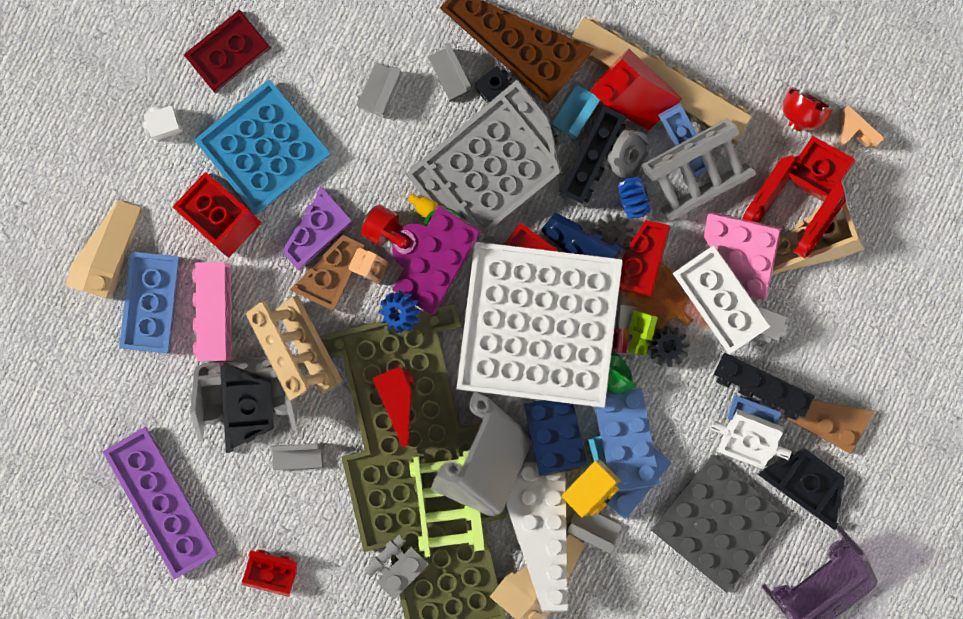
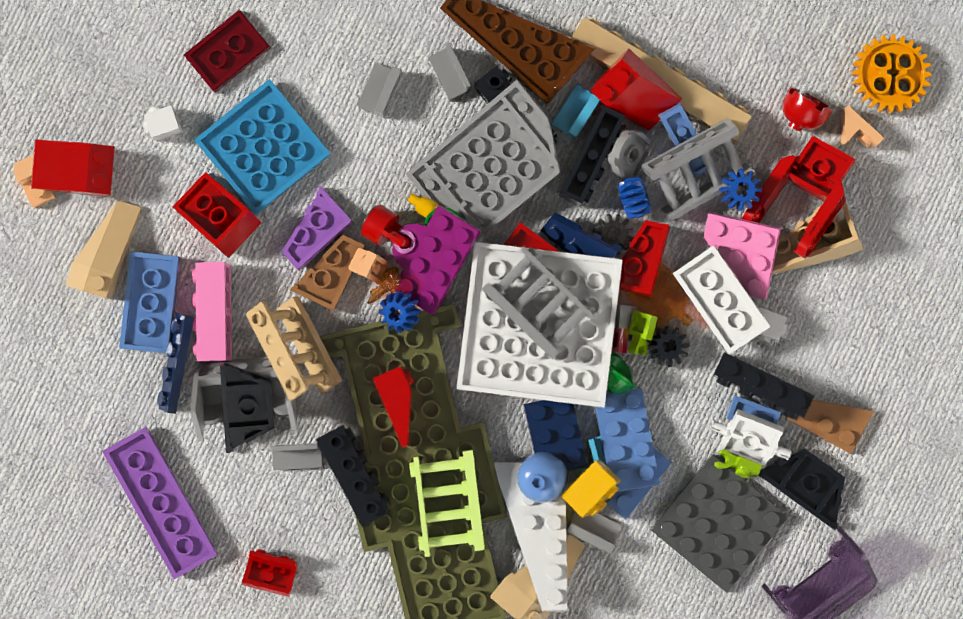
light grey plate [364,535,429,599] -> none
light grey windscreen [431,391,531,516] -> none
none -> light nougat slope [14,155,56,208]
none -> red slope [31,139,115,197]
none -> dark blue plate [157,313,194,414]
none -> black brick [316,424,391,527]
none -> clear orange plate [367,267,401,304]
none -> light grey fence [482,246,595,360]
none -> medium blue cylinder [517,452,568,502]
none -> lime plate [714,450,762,478]
none -> blue gear [719,169,762,211]
none -> light orange gear [851,34,932,114]

